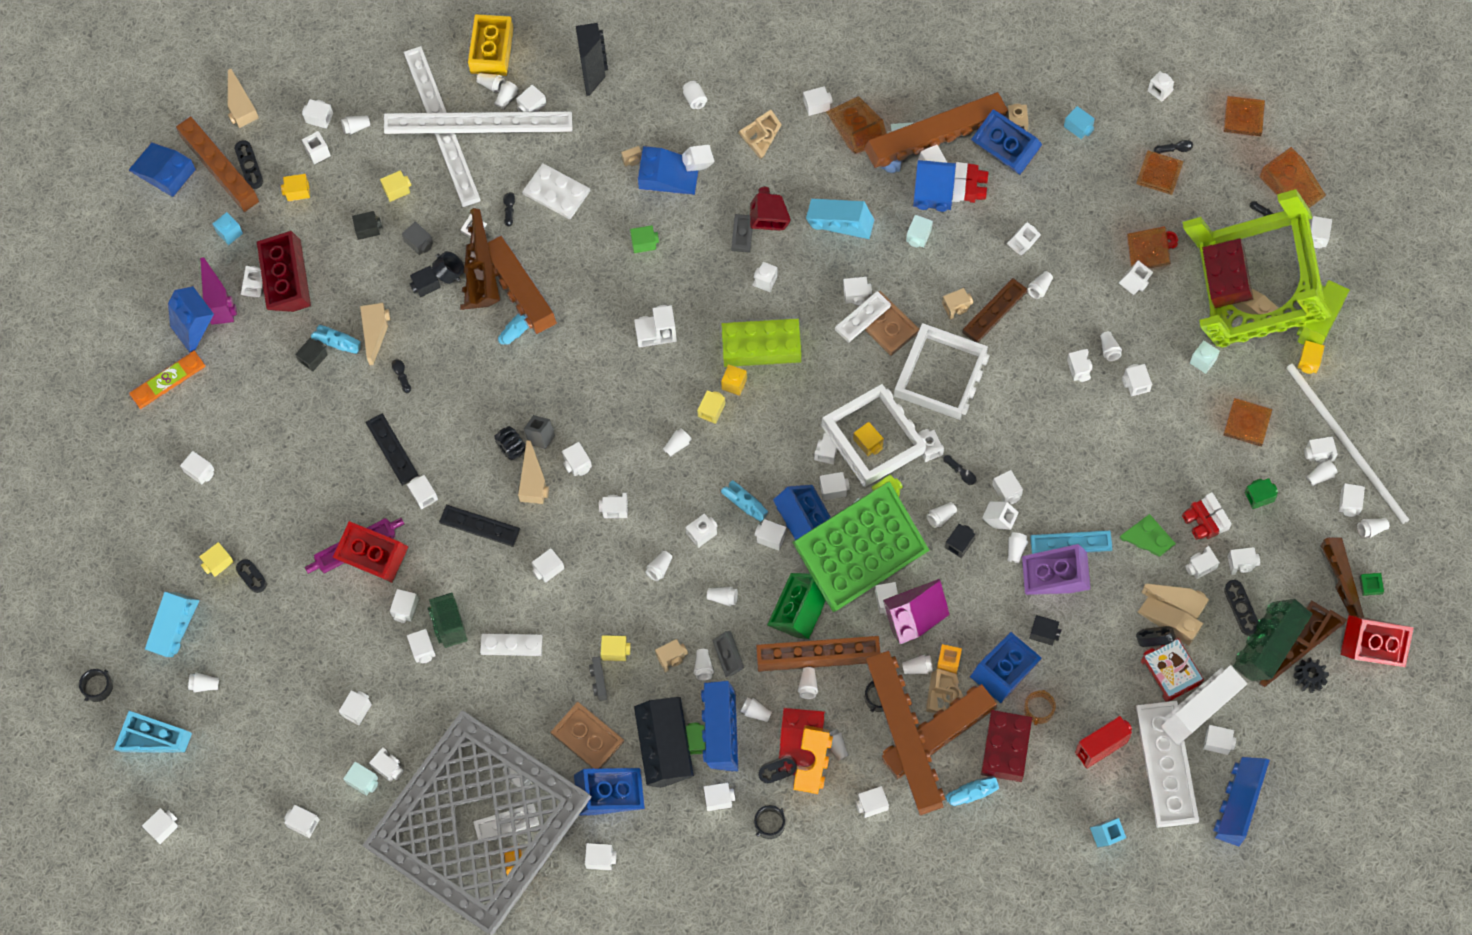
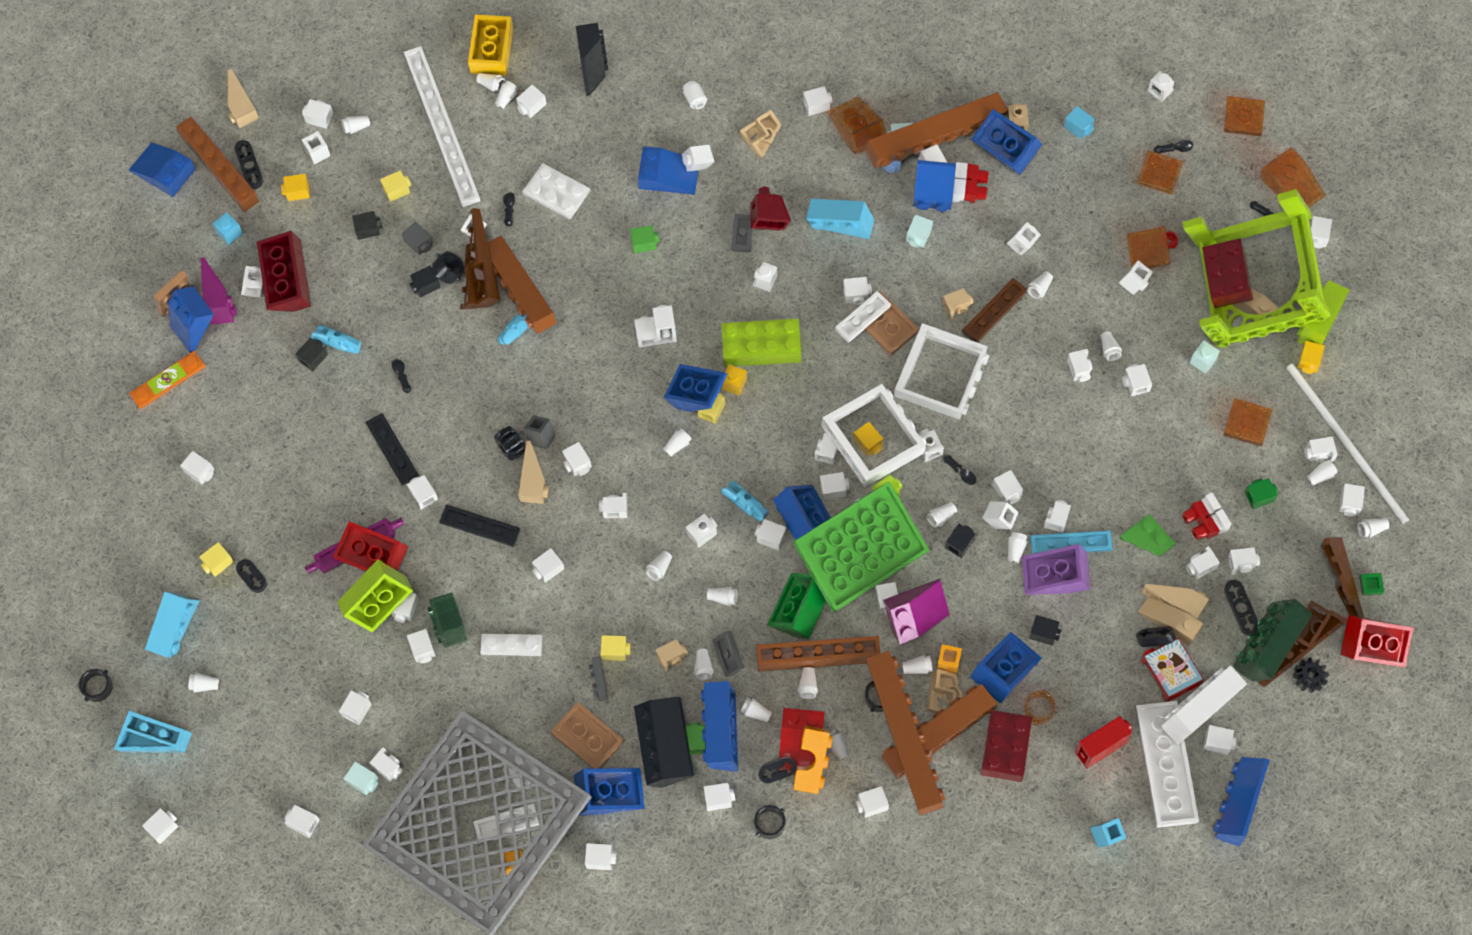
tan slope [360,303,391,365] -> none
white plate [384,112,572,134] -> none
tan plate [621,146,642,166] -> none
medium azure hinge [946,776,999,806] -> none
none -> medium nougat plate [154,270,190,316]
none -> lime brick [337,560,413,633]
none -> blue slope [664,364,727,412]
none -> white brick [1044,500,1071,533]

